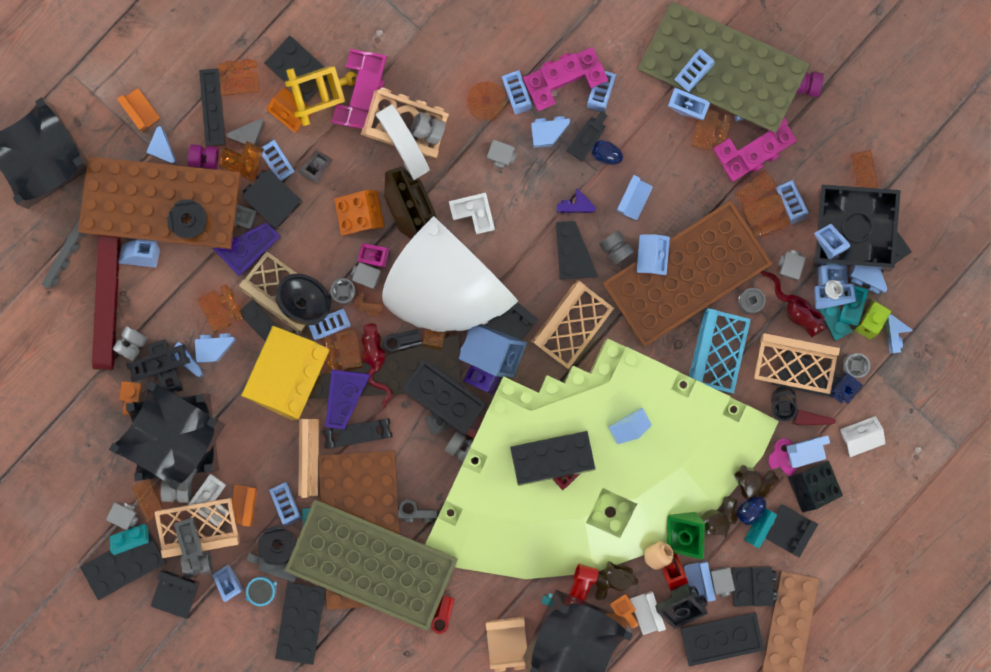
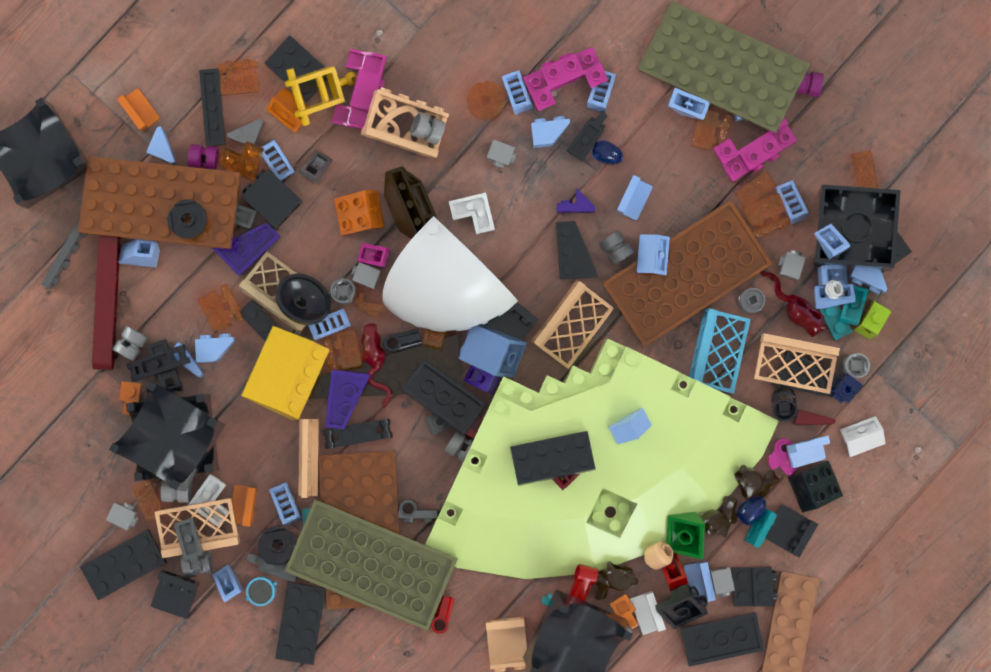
teal plate [110,523,149,555] -> none
white slope [375,104,430,180] -> none
light blue slope [674,49,715,92] -> none
light blue slope [885,315,913,354] -> none

